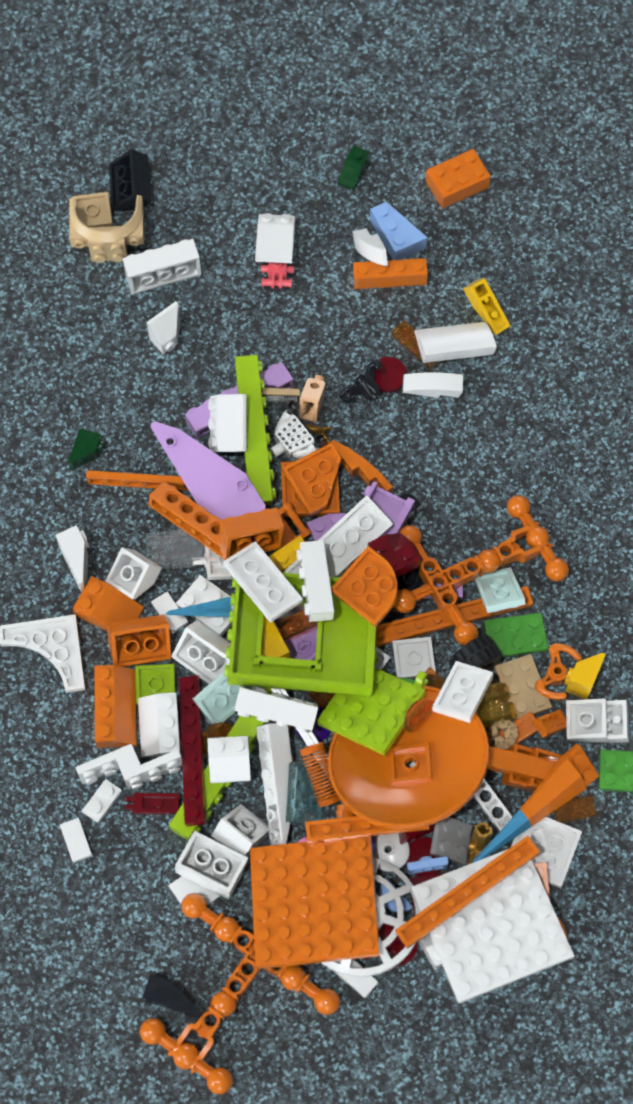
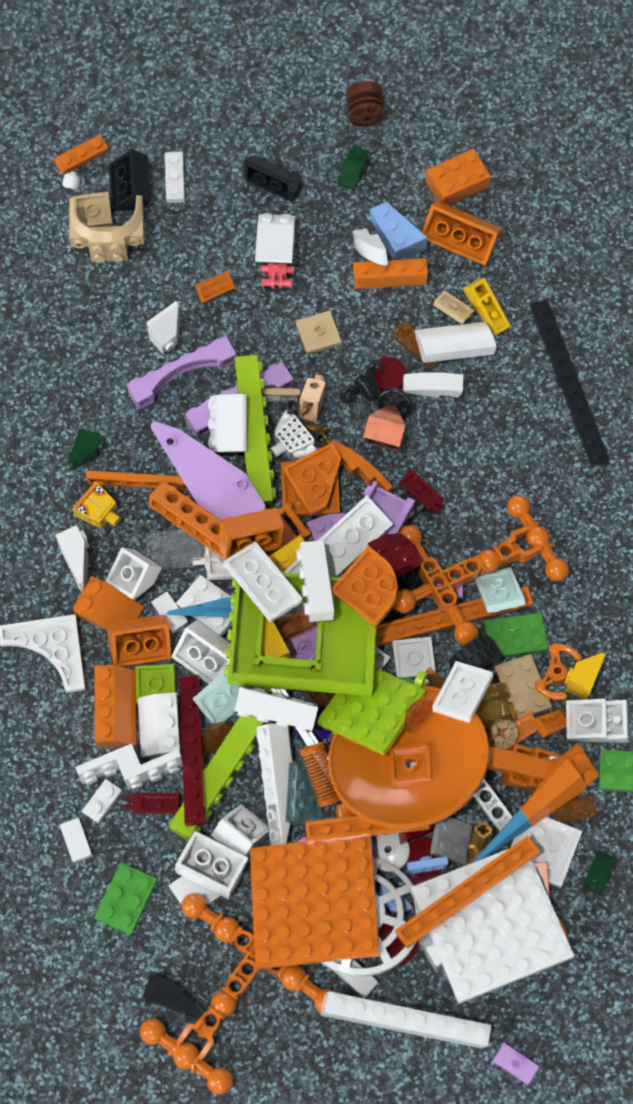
white brick [122,239,201,294] -> none
white slope [208,736,251,784] -> none
none -> orange plate [54,135,109,175]
none -> white piece [62,172,81,190]
none -> yellow torso [72,482,121,528]
none -> bright green plate [94,863,158,936]
none -> lavender arch [127,337,237,410]
none -> white plate [165,152,185,203]
none -> orange plate [195,271,235,303]
none -> black slope [244,155,302,202]
none -> tan plate [295,311,342,355]
none -> white brick [321,991,491,1049]
none -> copper wheel [346,81,386,127]
none -> piece [363,388,413,452]
none -> dark red hinge [399,470,446,515]
none -> orange slope [422,200,503,266]
none -> tan plate [433,291,474,325]
none -> lavender plate [492,1043,539,1085]
none -> black plate [530,299,609,468]
none -> dark green slope [582,850,616,895]

